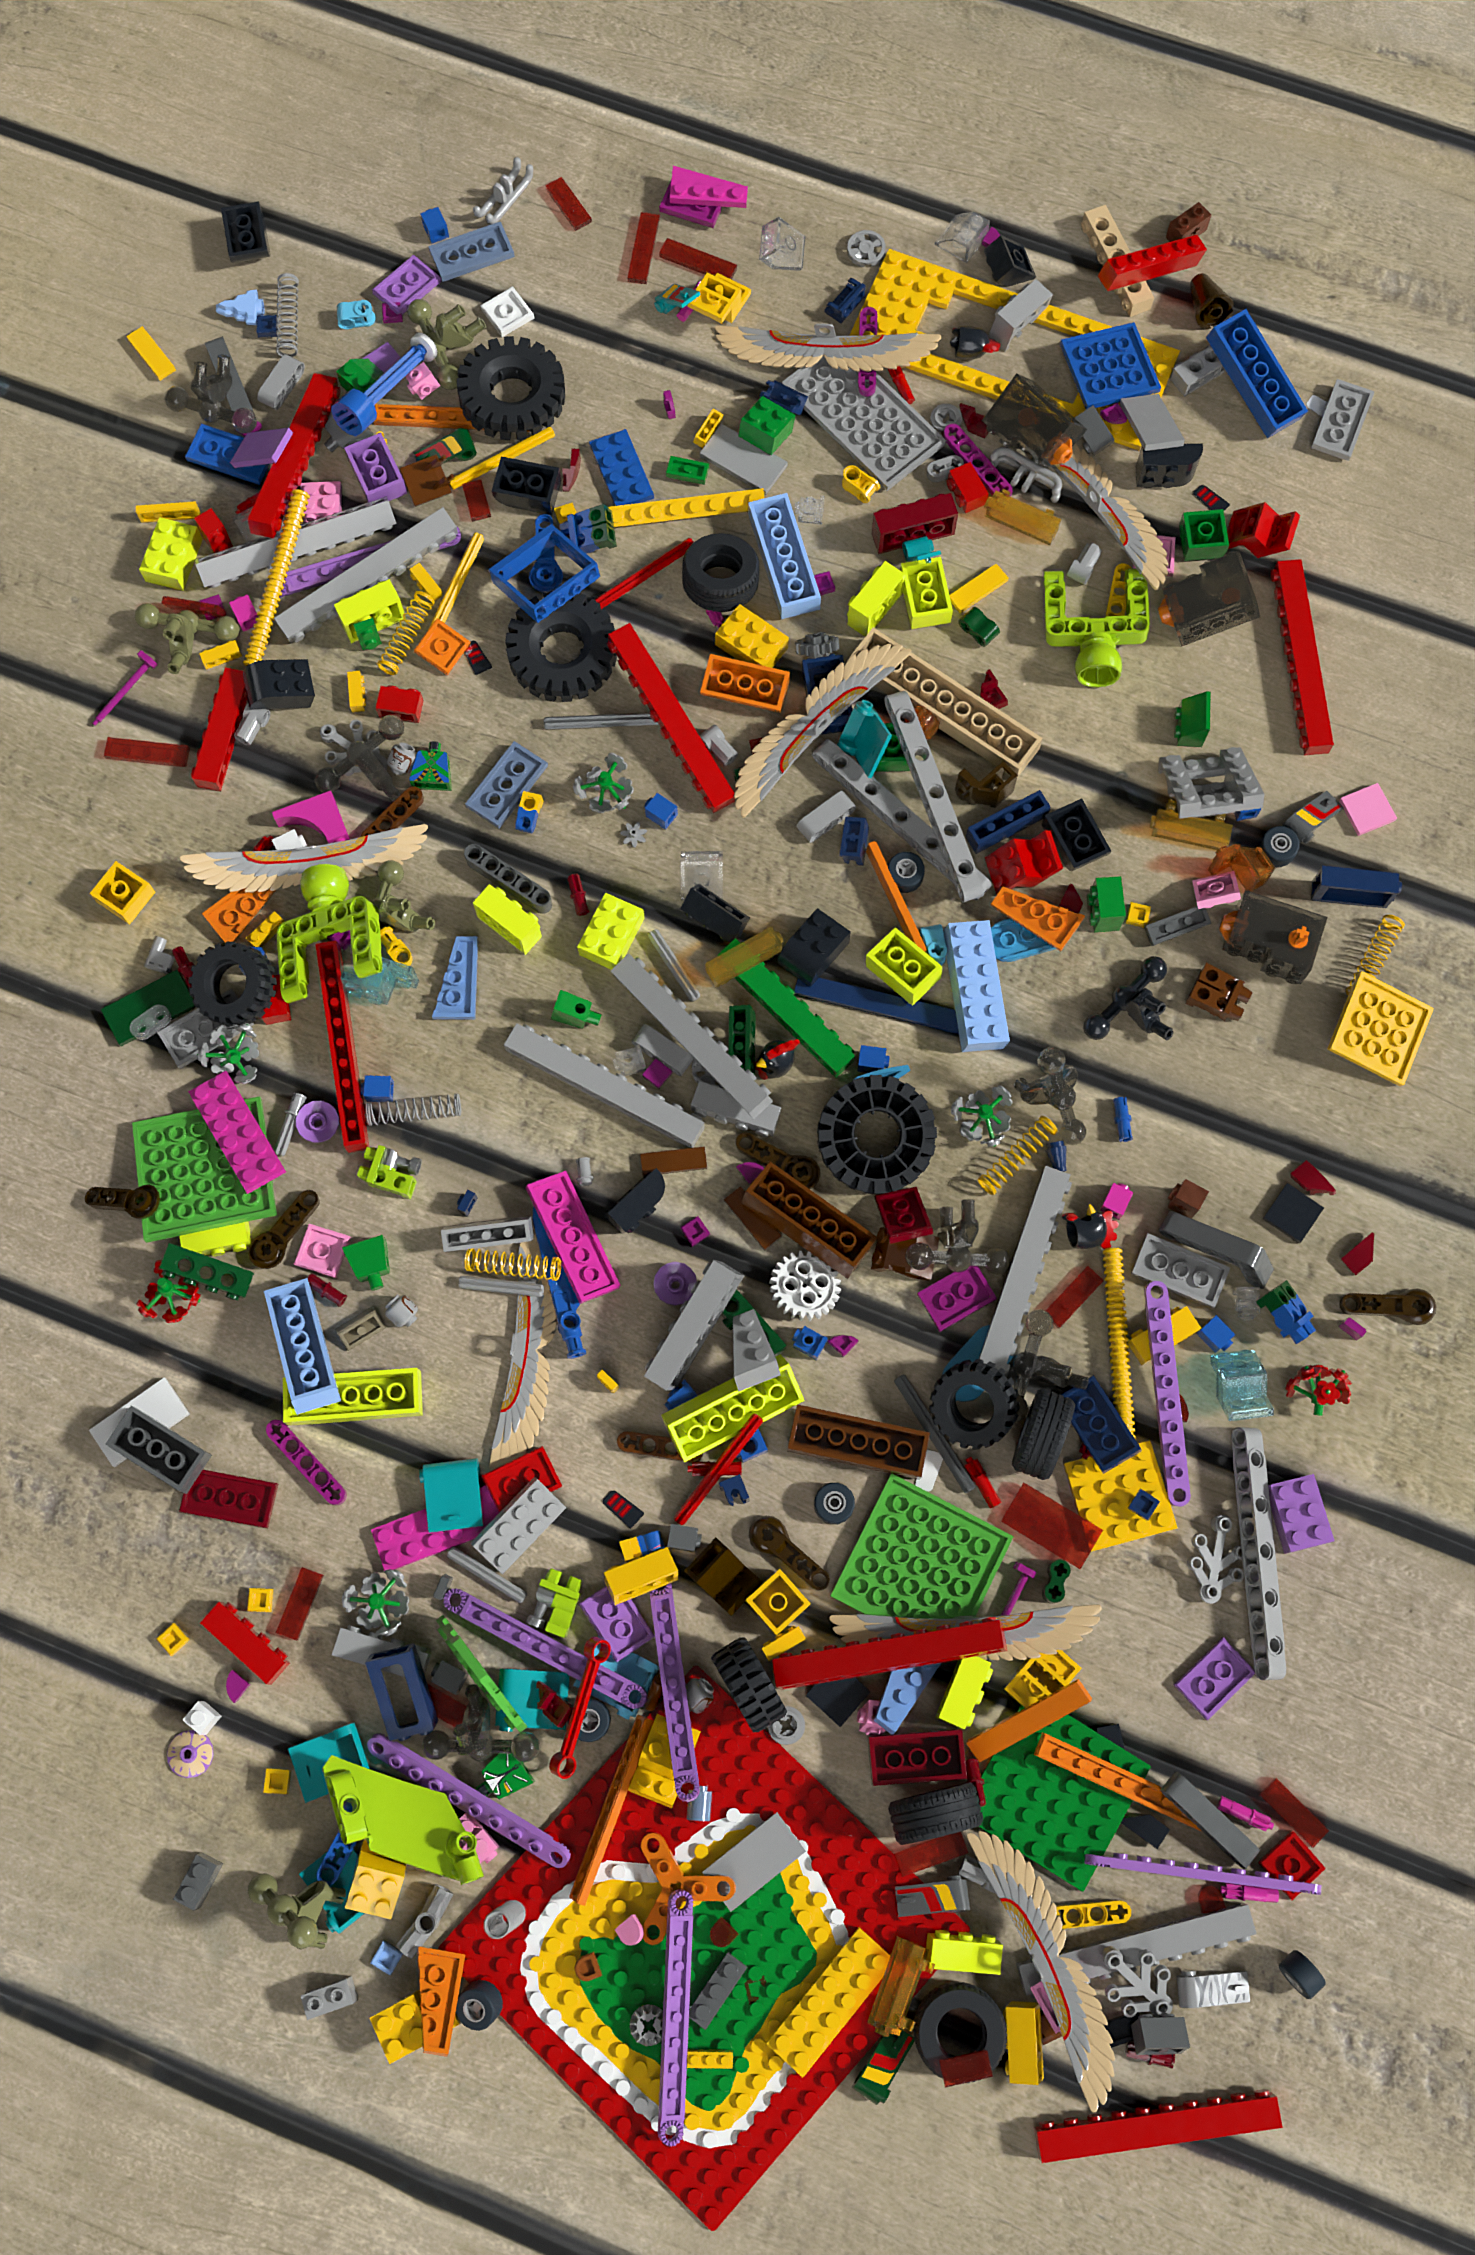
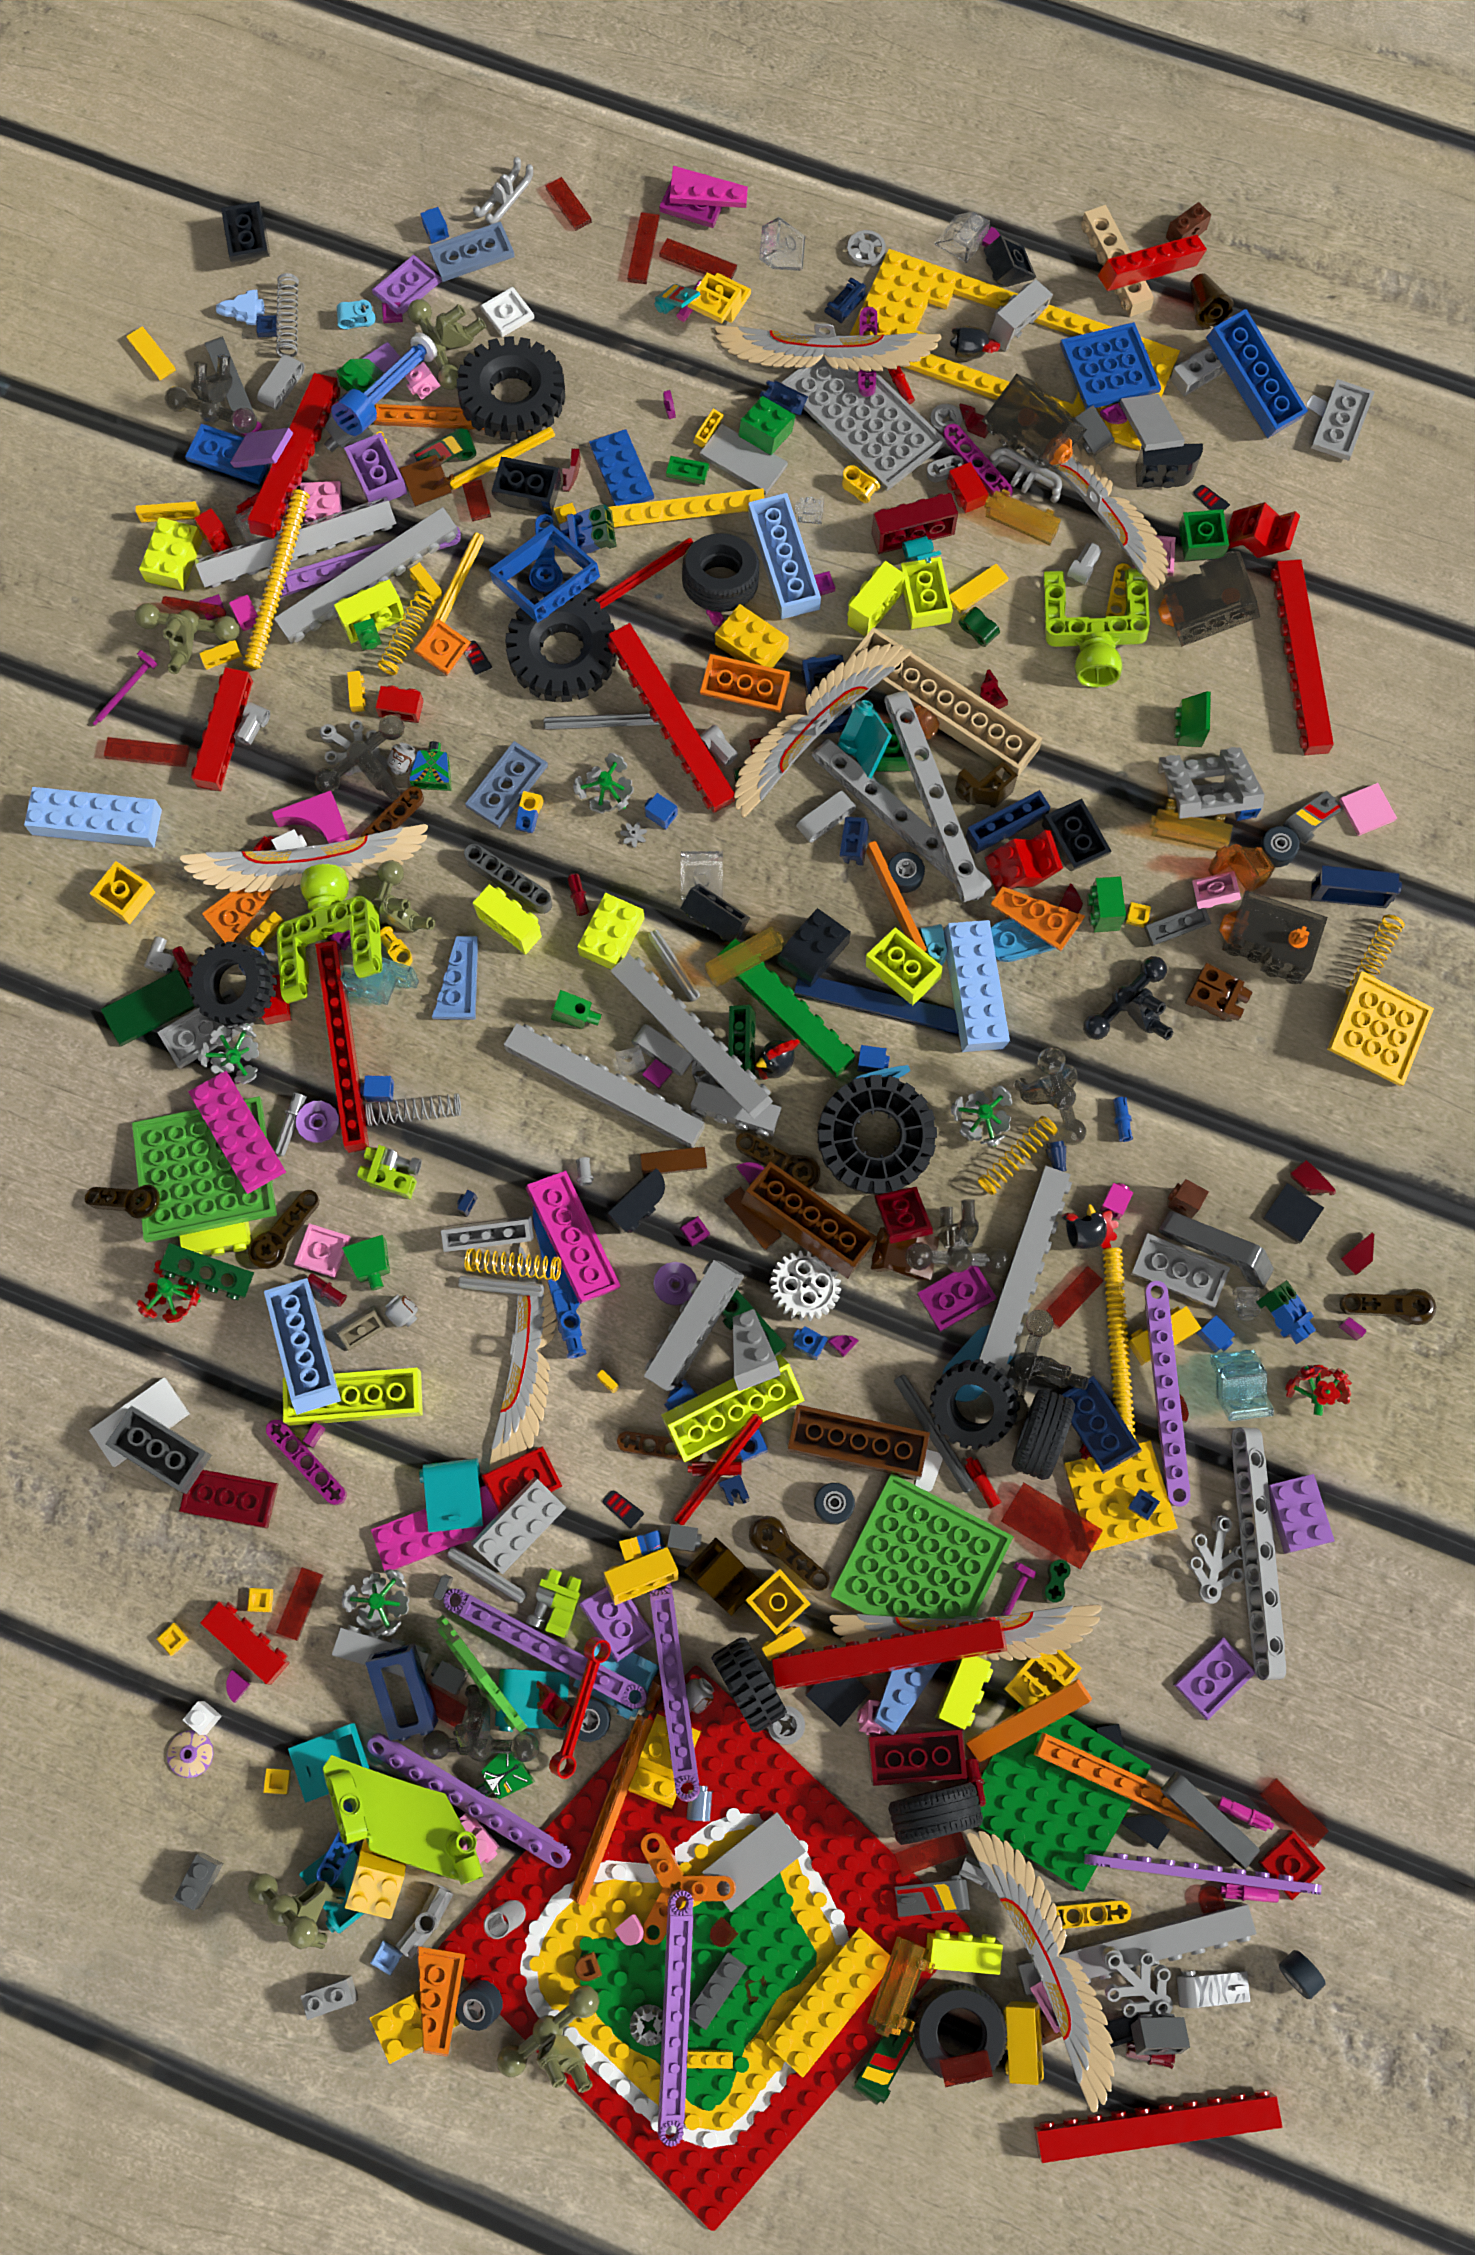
clear plate [130,1005,171,1040] -> none
black brick [243,659,315,709] -> none
dark grey gear [795,632,840,659] -> none
none -> light blue brick [24,787,162,848]
none -> magenta tile [303,1422,326,1448]
none -> olive connector [497,1985,599,2093]

